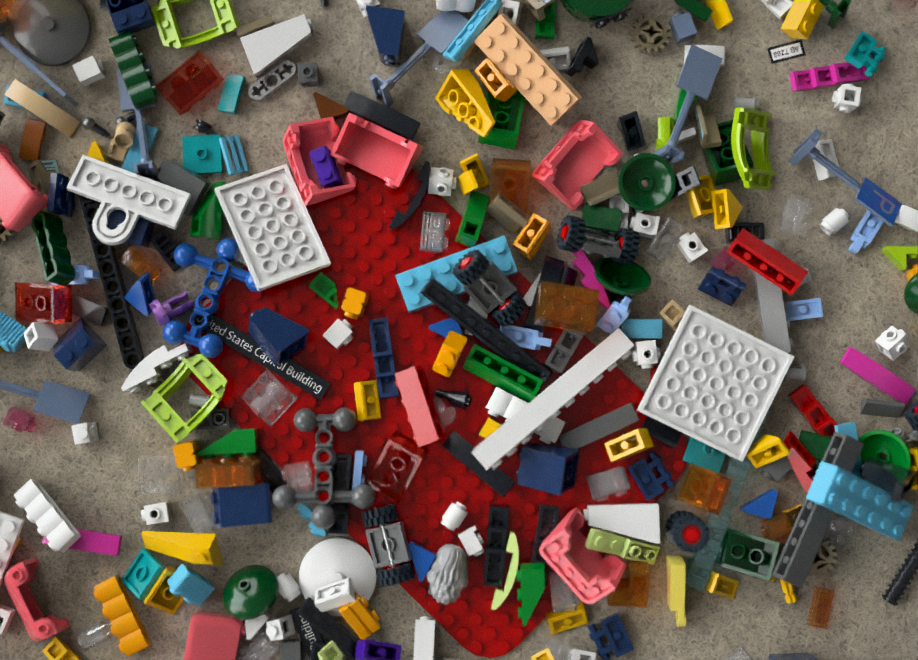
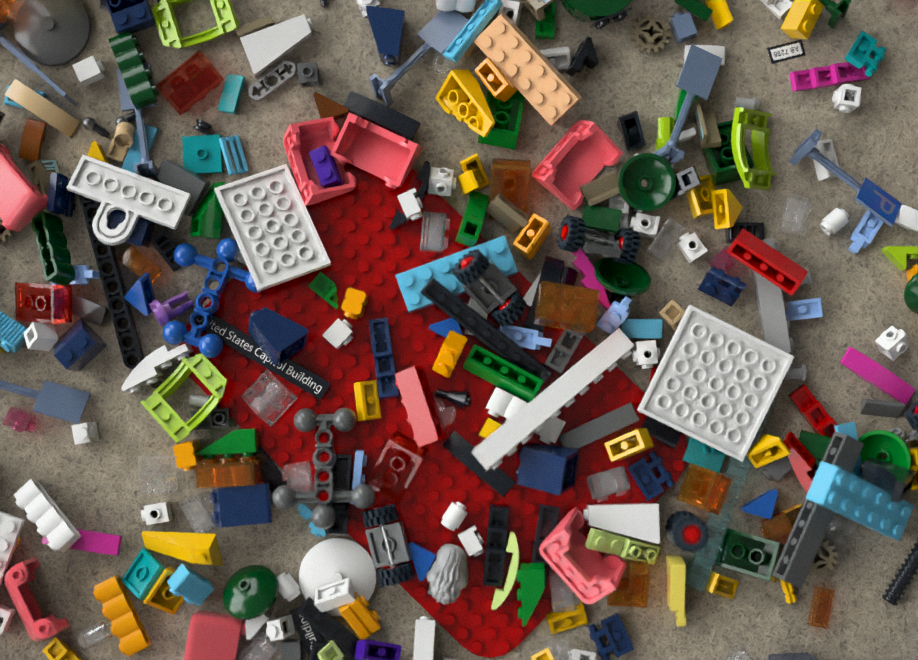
none -> white brick [397,188,423,221]

